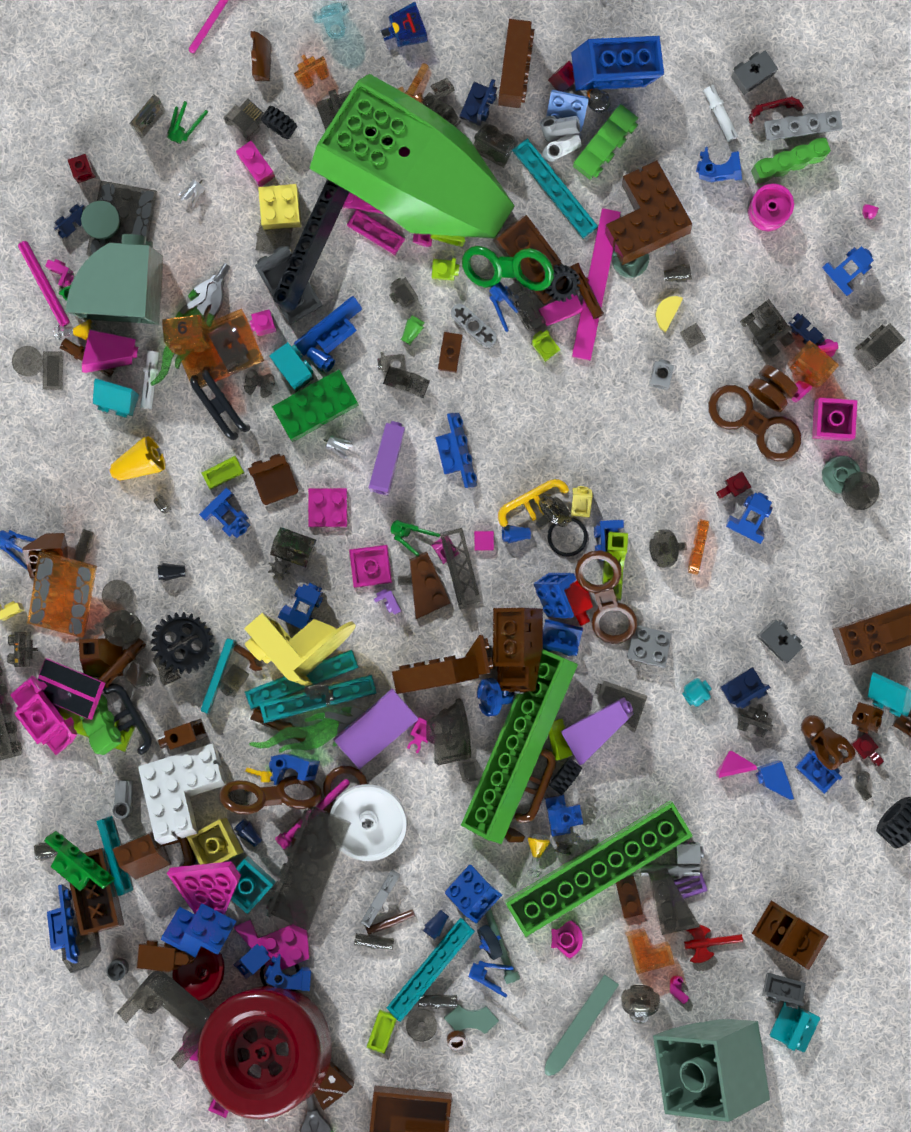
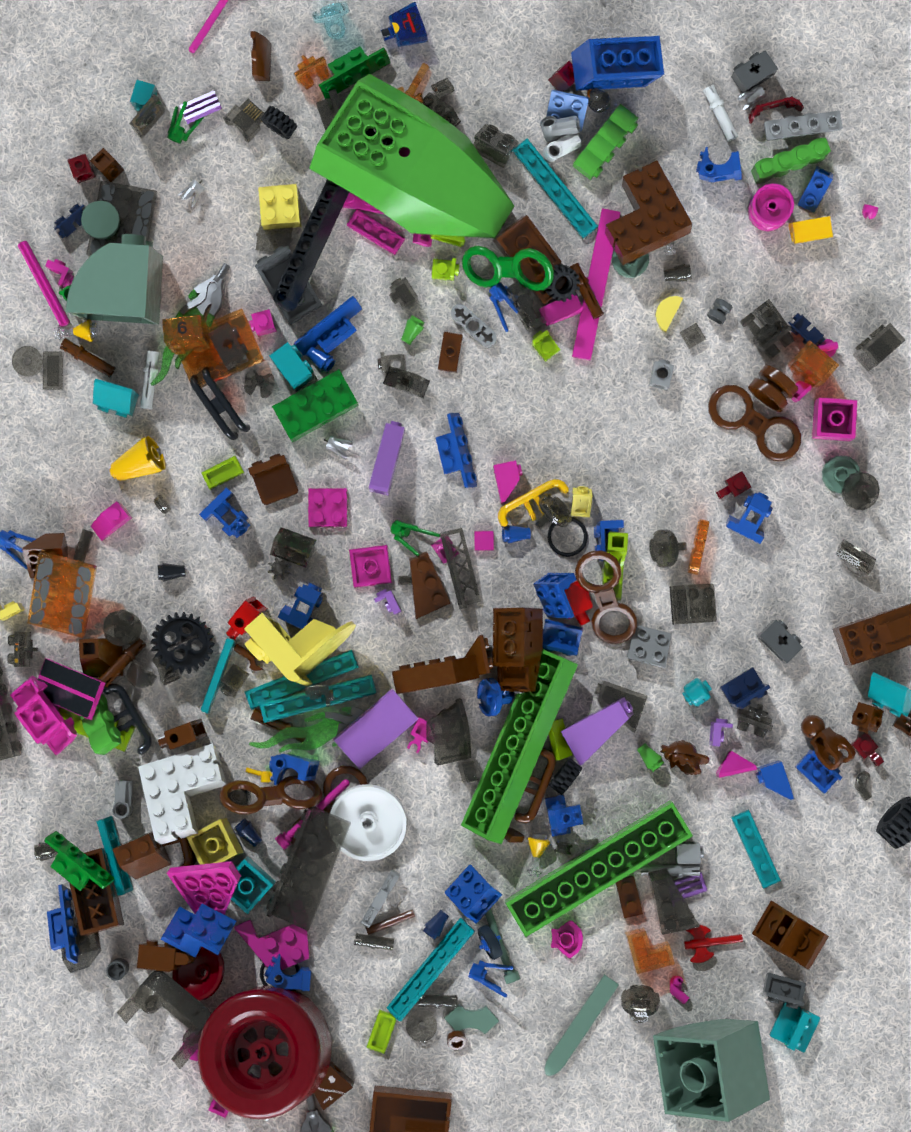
dark pink slope [82,330,139,373] -> none
clear smoke piece [102,580,134,611] -> none
blue slope [233,944,270,979] -> none
dark pink brick [236,141,275,187] -> none
dark blue bracket [459,79,497,126] -> none
reddish brown brick [498,19,535,108] -> none
blue tile [822,246,874,296] -> none
none -> reddish brown bracket [90,148,124,182]
none -> dark pink slope [91,501,132,541]
none -> teal brick [130,80,158,112]
none -> tile [180,91,222,124]
none -> red torso [226,596,268,640]
none -> green bracket [319,46,391,100]
none -> dark pink slope [493,460,523,504]
none -> bright green cone [637,743,664,772]
none -> reddish brown hair [660,740,710,775]
none -> clear smoke bracket [669,583,717,625]
none -> dark grey wheel [707,298,733,324]
none -> medium lavender bracket [709,719,733,746]
none -> teal tile [731,809,781,889]
none -> flat silver piece [737,85,766,111]
none -> yellow hinge [788,216,833,244]
none -> blue bracket [798,166,834,213]
none -> clear smoke plate [836,539,876,575]

